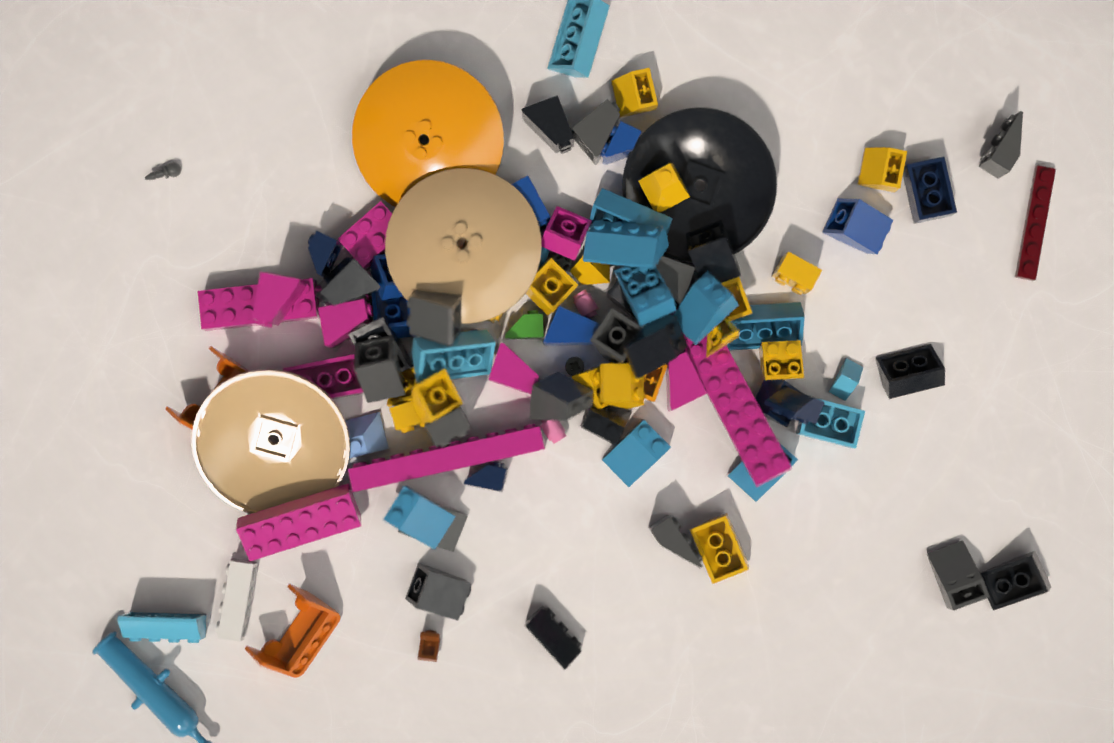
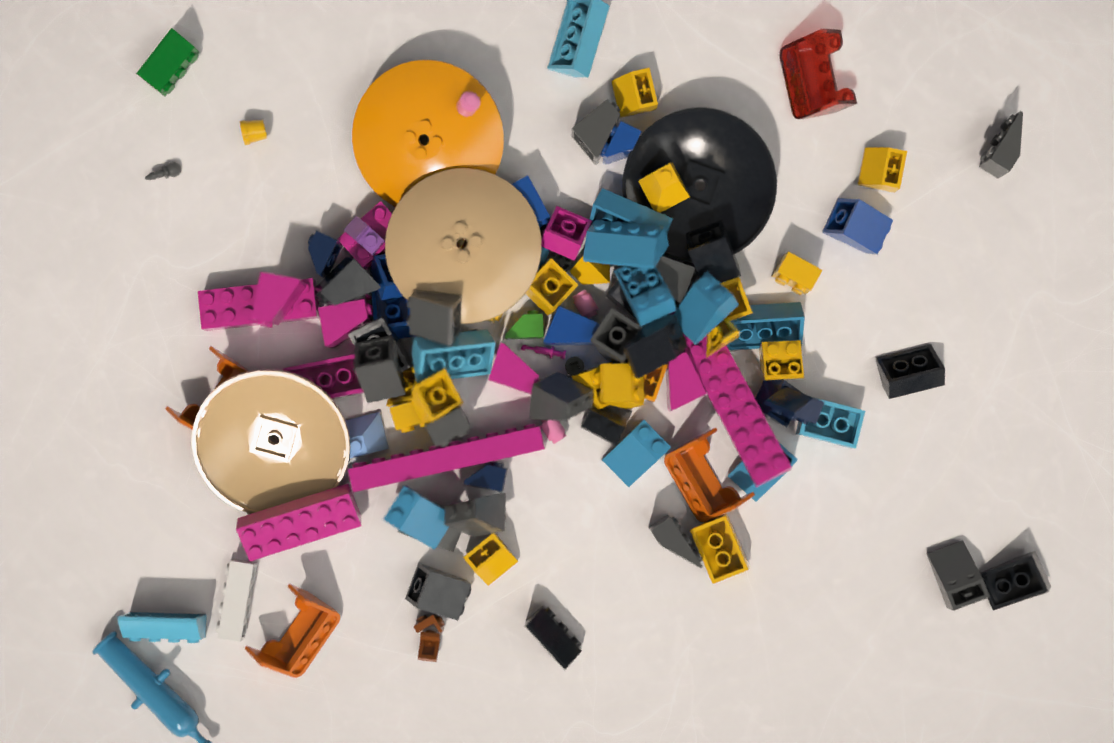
black slope [522,95,574,154] -> none
medium azure slope [828,358,863,401] -> none
dark blue brick [903,157,957,224] -> none
dark red plate [1015,165,1056,281] -> none
none -> green slope [136,28,199,96]
none -> yellow piece [240,120,267,145]
none -> medium lavender slope [344,216,385,255]
none -> dark orange bracket [413,613,445,633]
none -> dark grey slope [444,492,506,537]
none -> bright pink brick [457,92,480,117]
none -> yellow slope [463,533,518,586]
none -> dark pink piece [521,345,566,360]
none -> orange windscreen [664,427,755,522]
none -> clear red windscreen [779,29,857,119]

